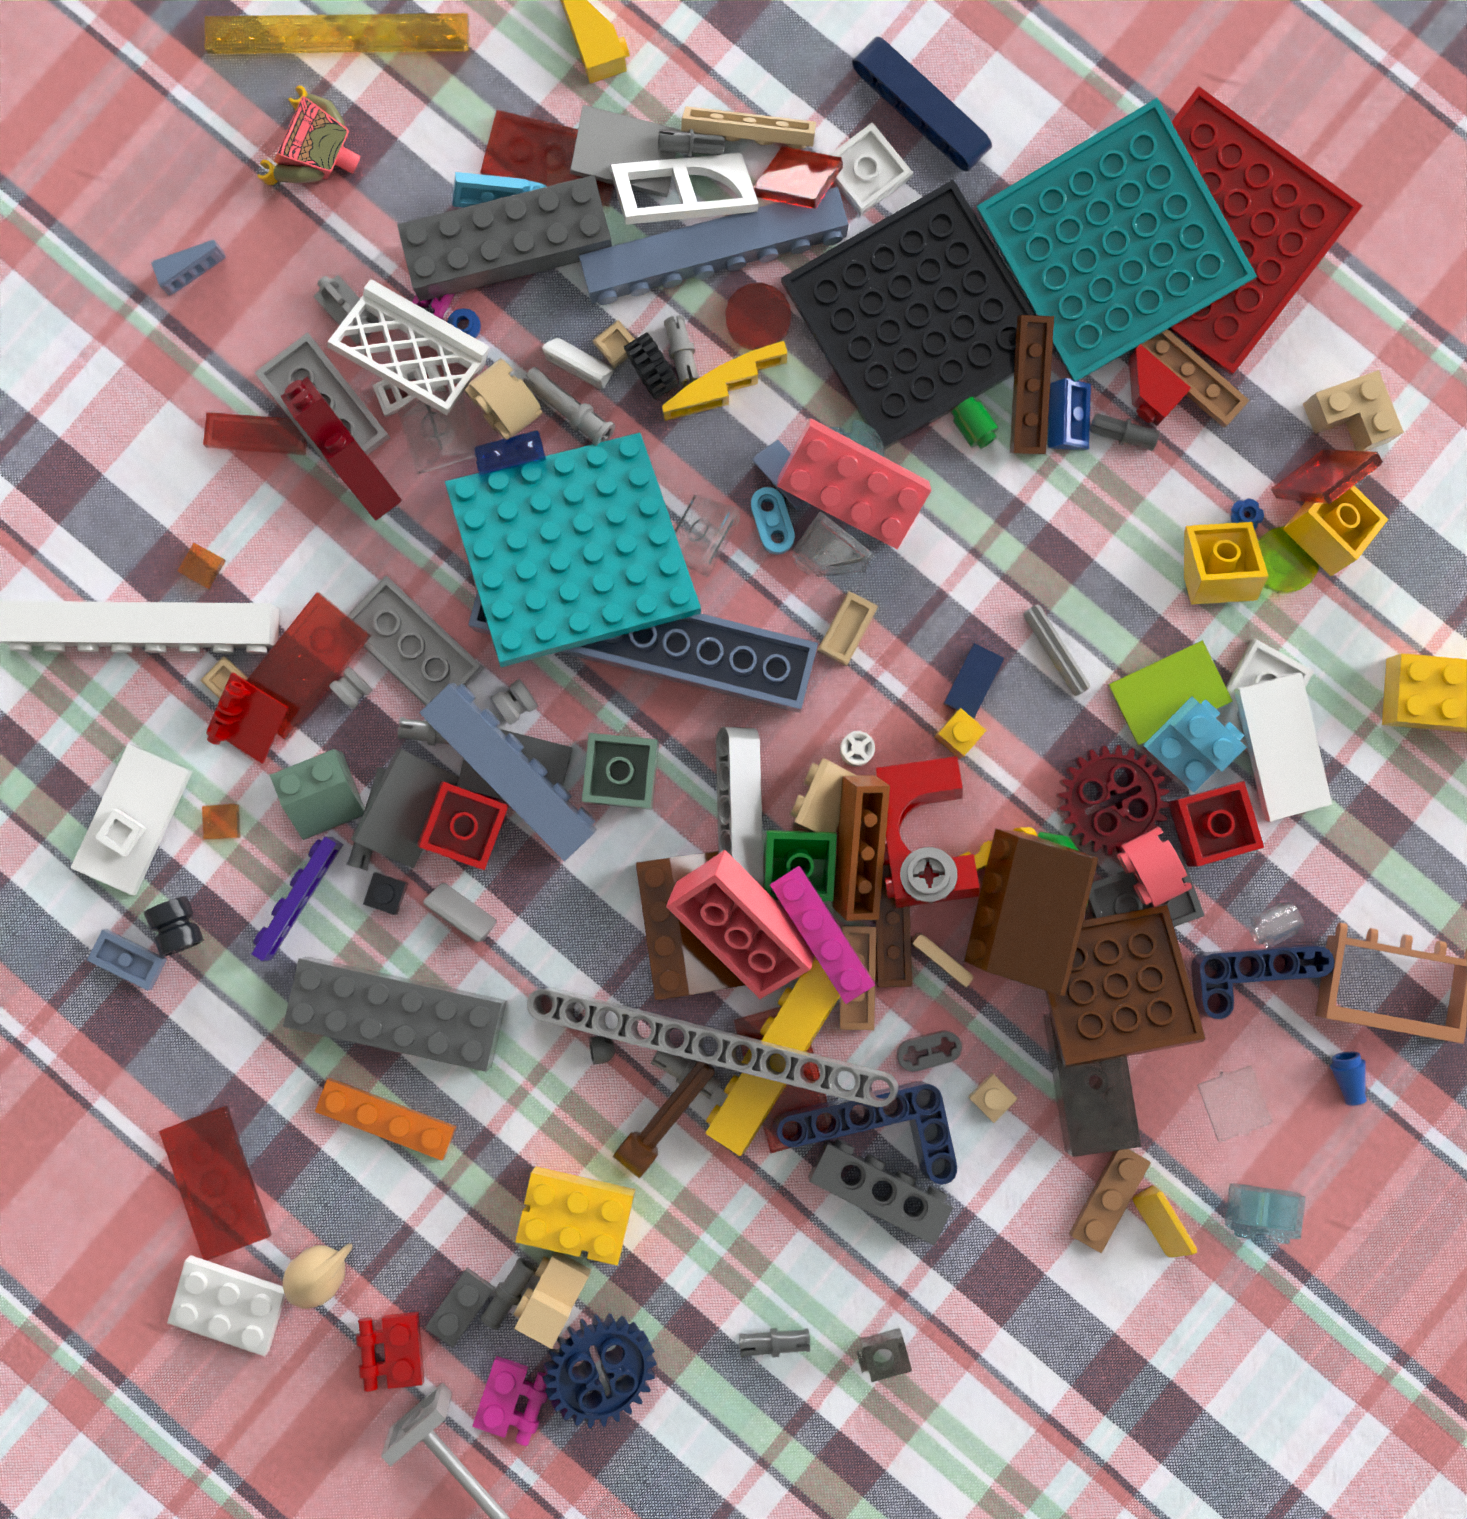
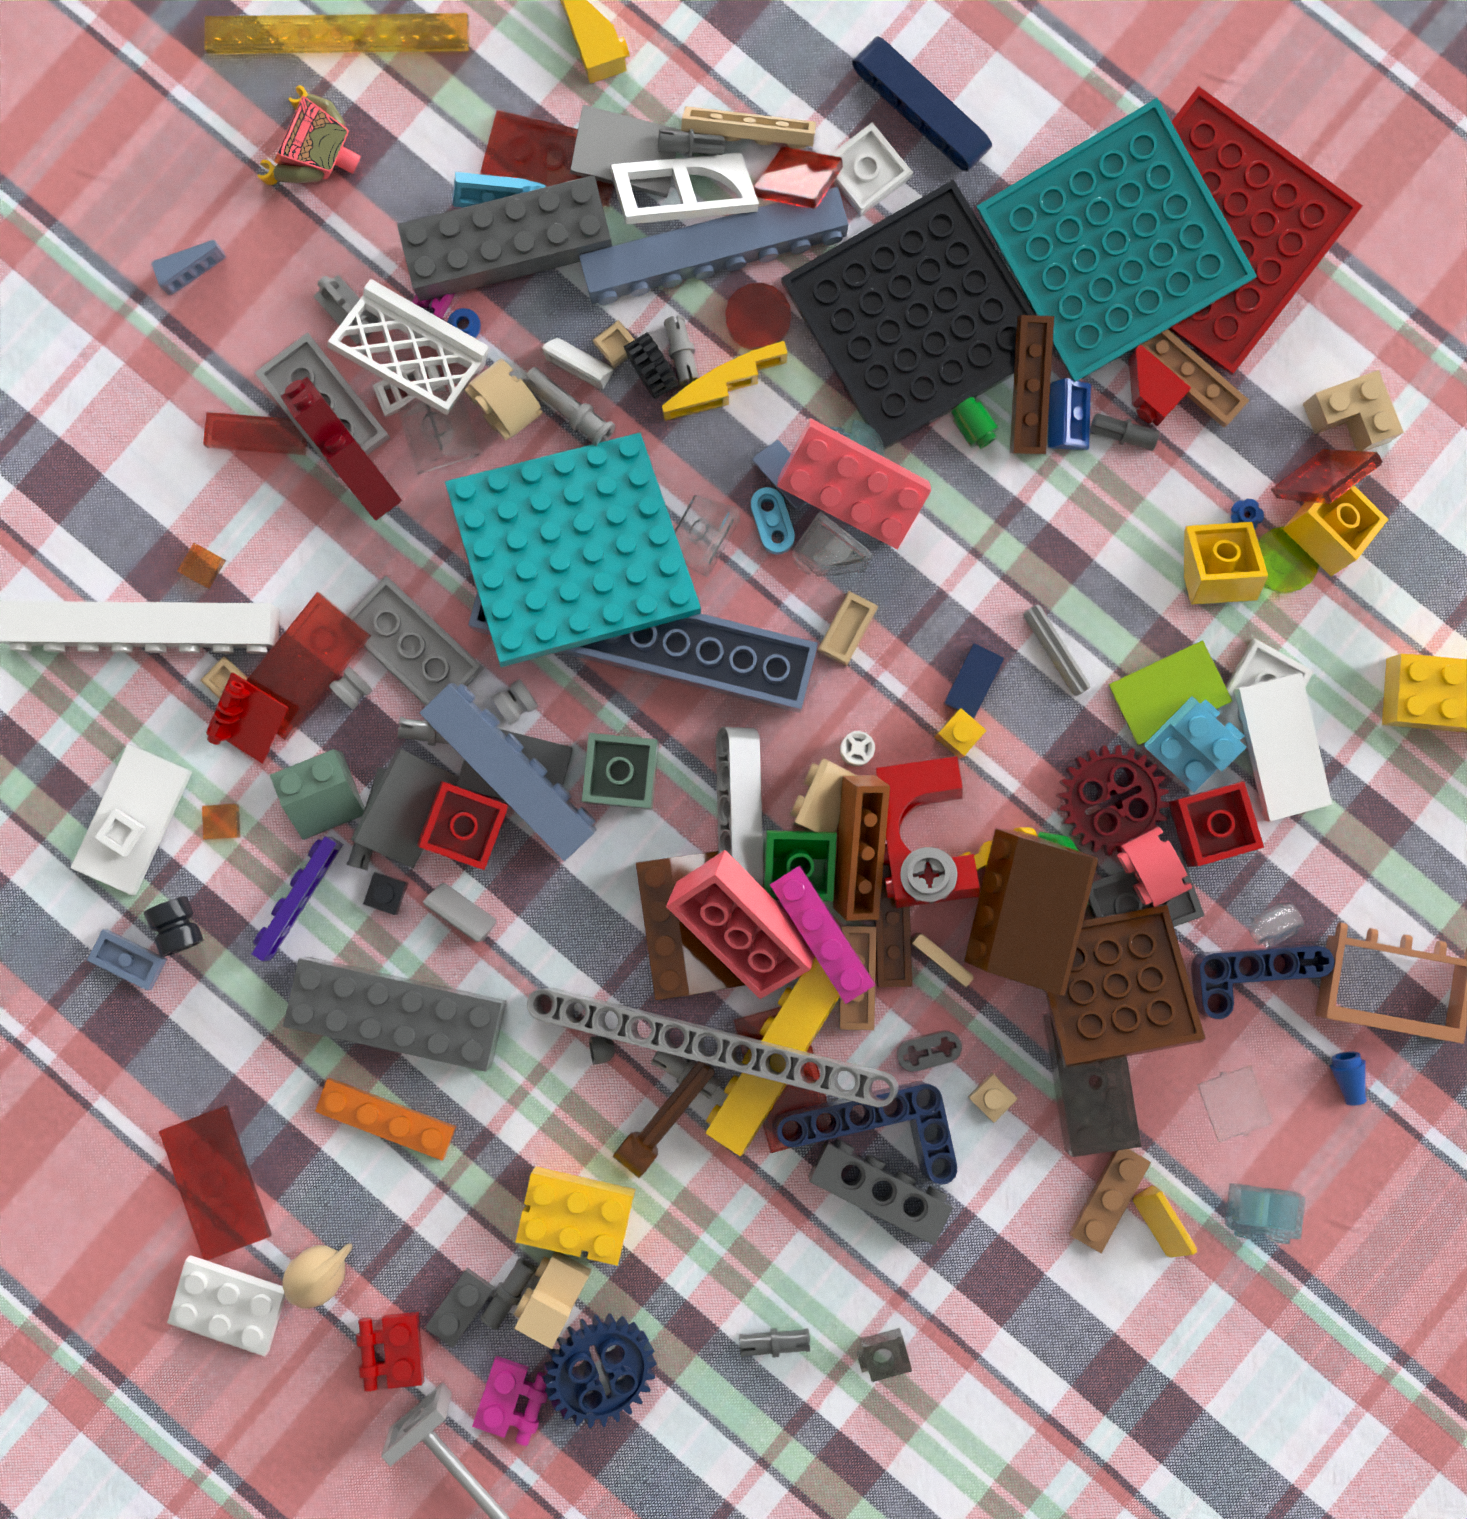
clear blue bracket [474,430,546,476] -> none

